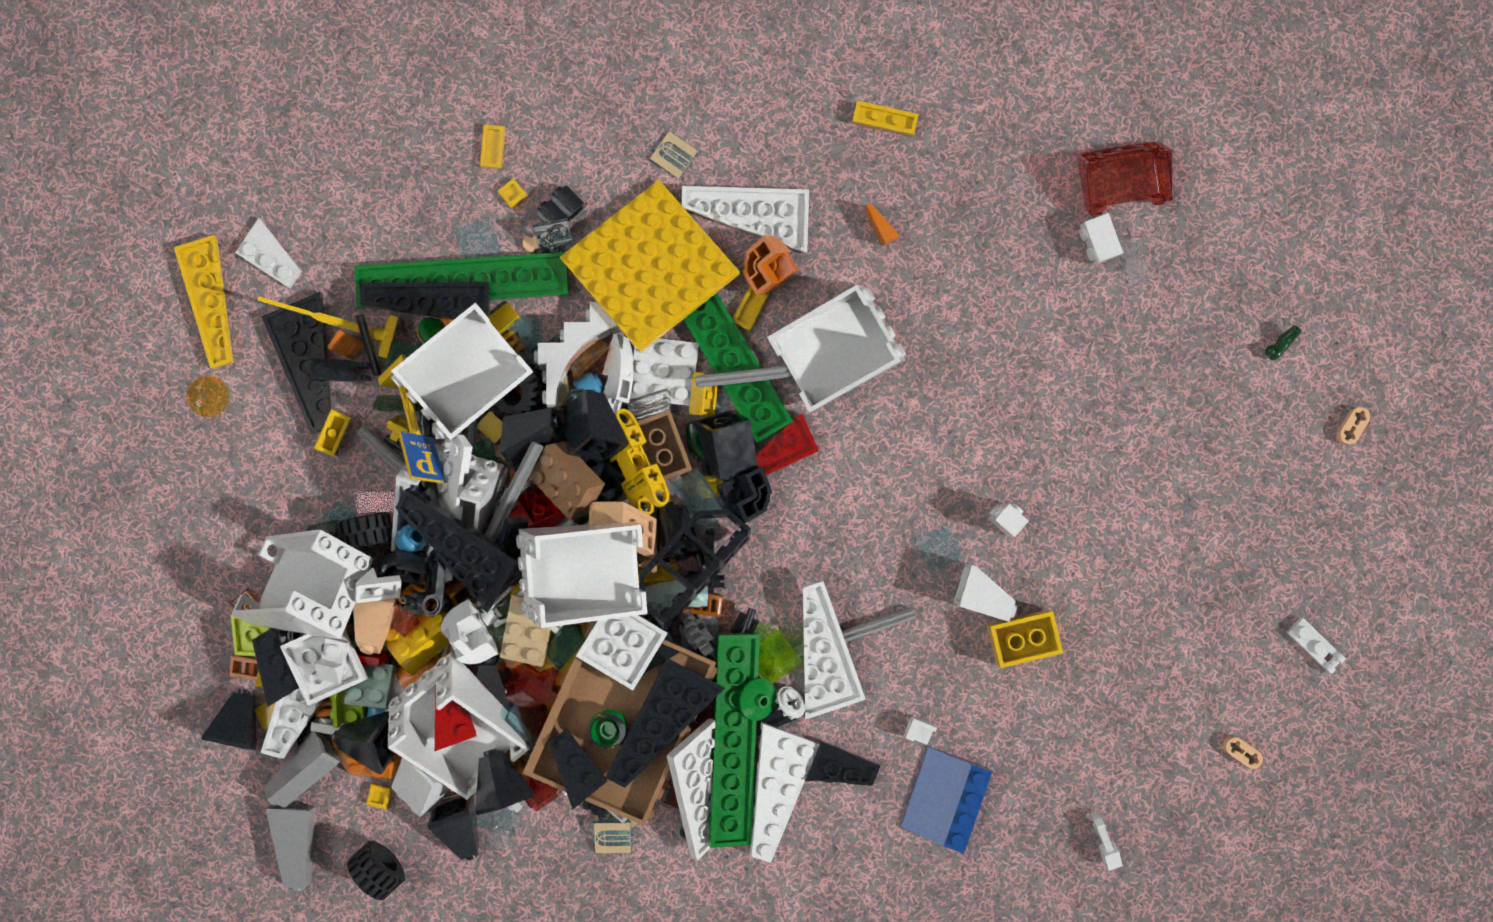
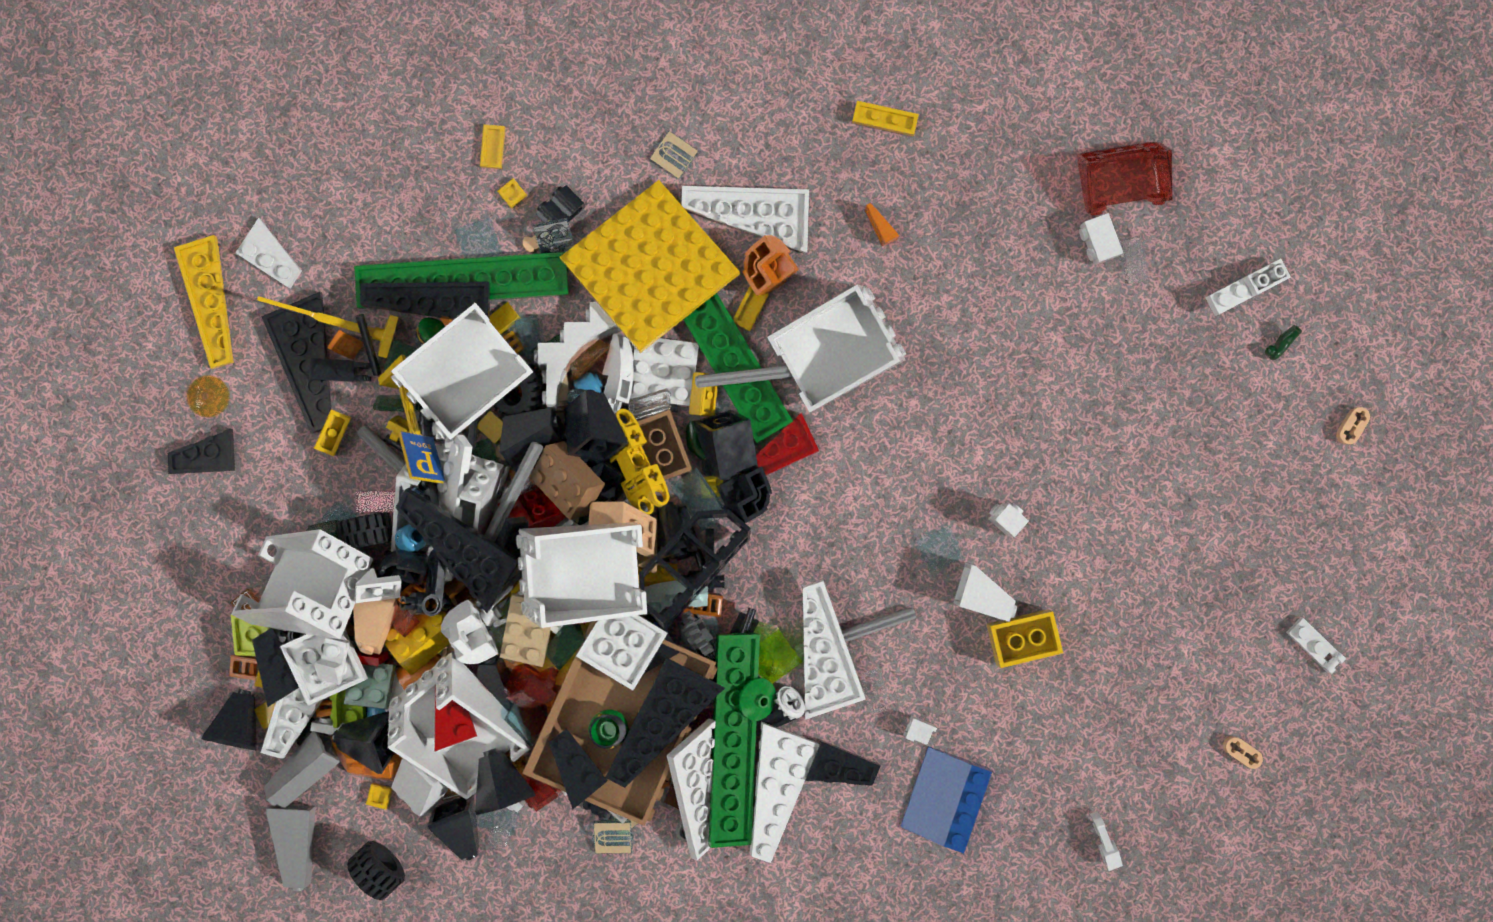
none -> black wing [167,428,235,474]
none -> white slope [1205,259,1291,316]

